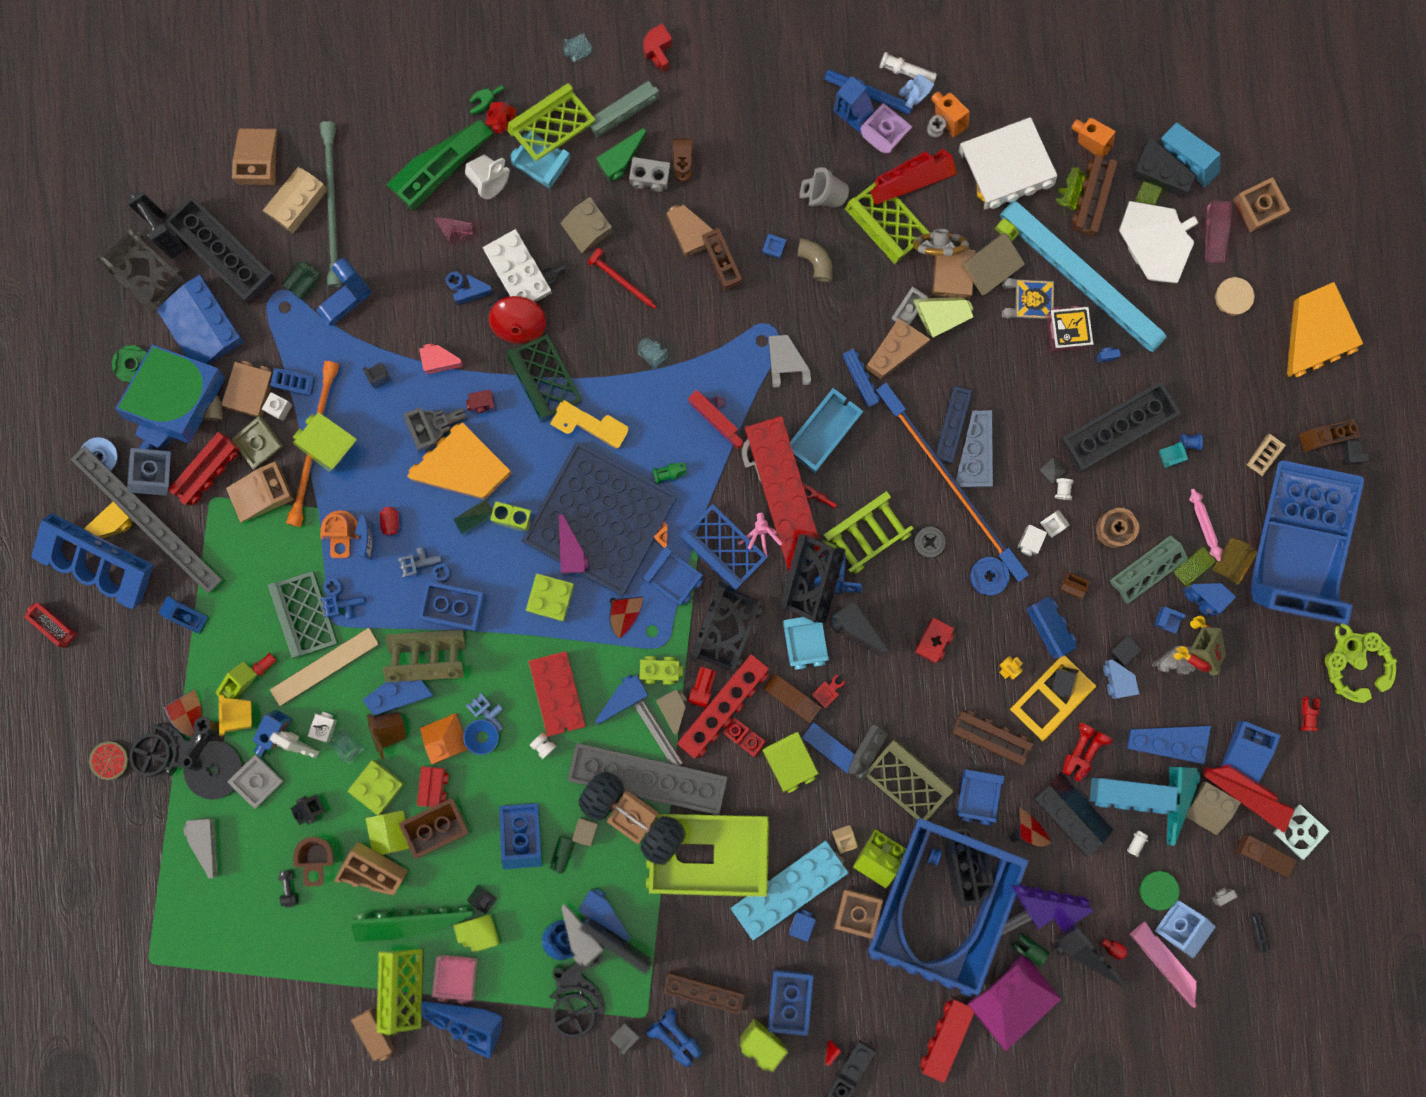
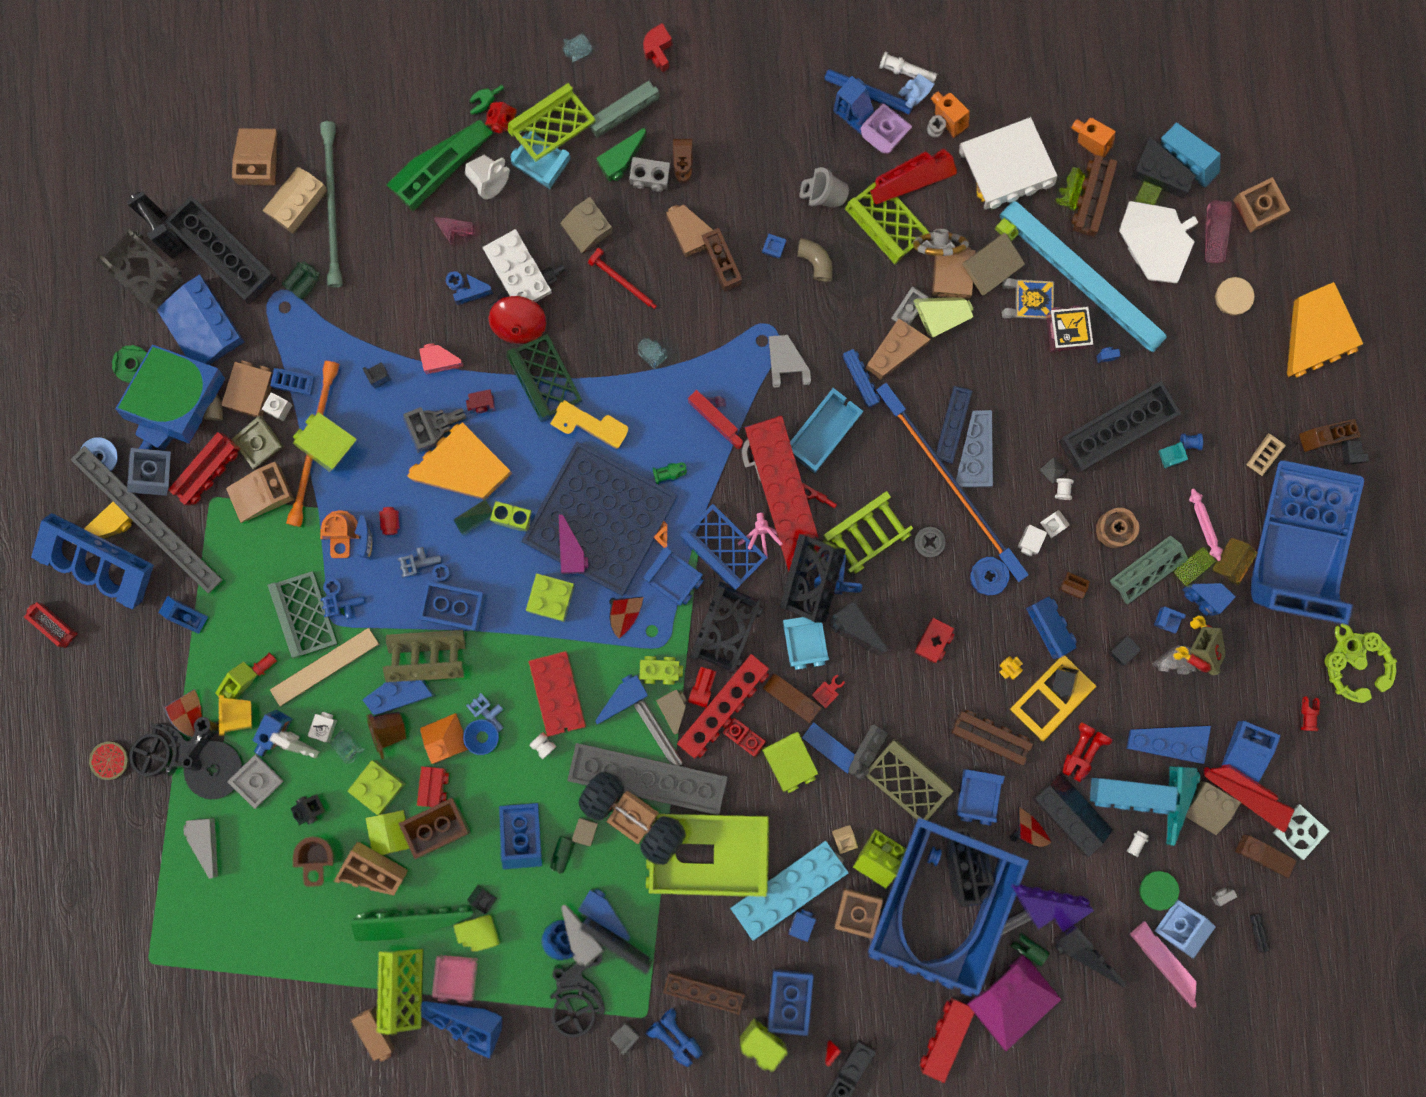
black bar [278,870,299,908] -> none
blue beam [317,258,372,326] -> none
red cylinder [1101,938,1127,960] -> none
medium blue slope [1103,660,1139,699] -> none

